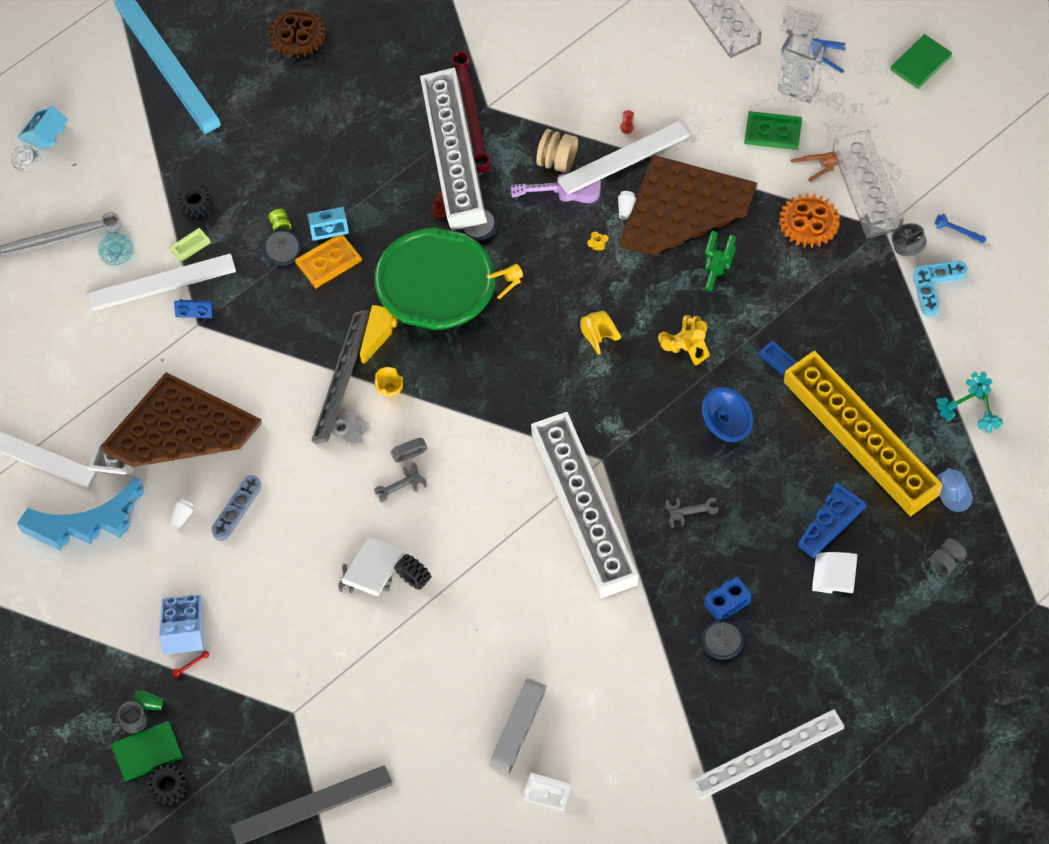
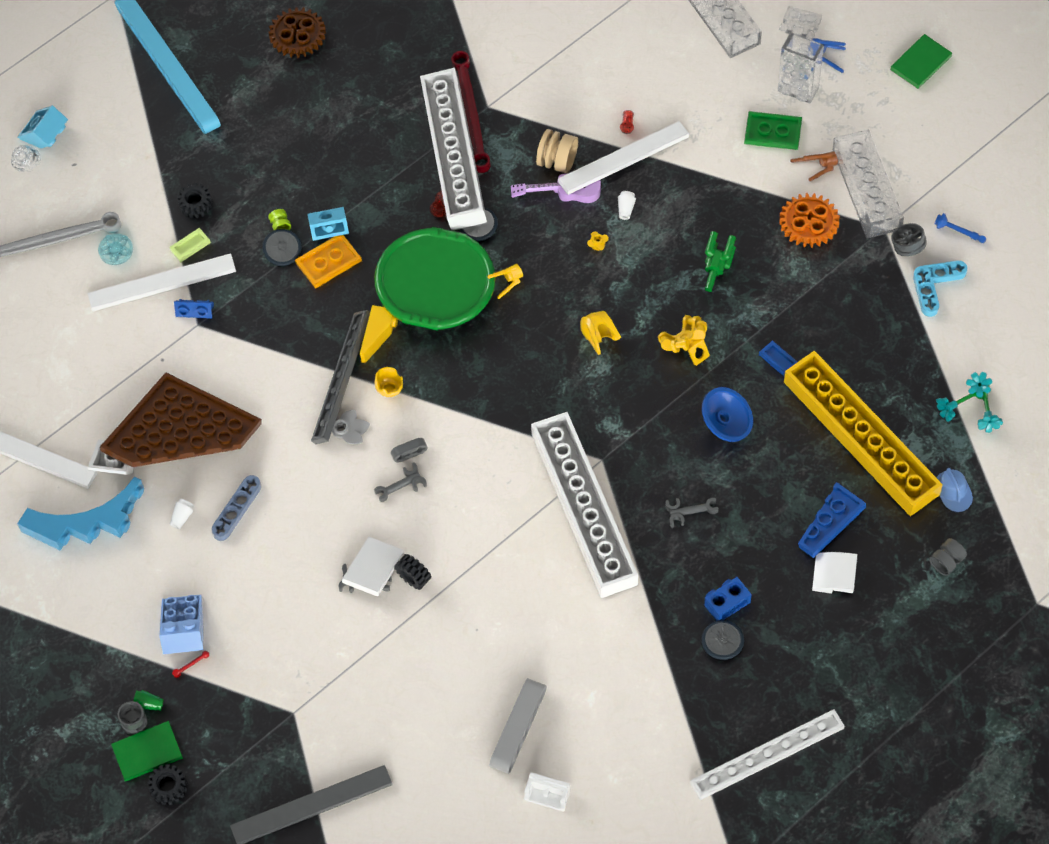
reddish brown plate [619,155,758,256] -> none

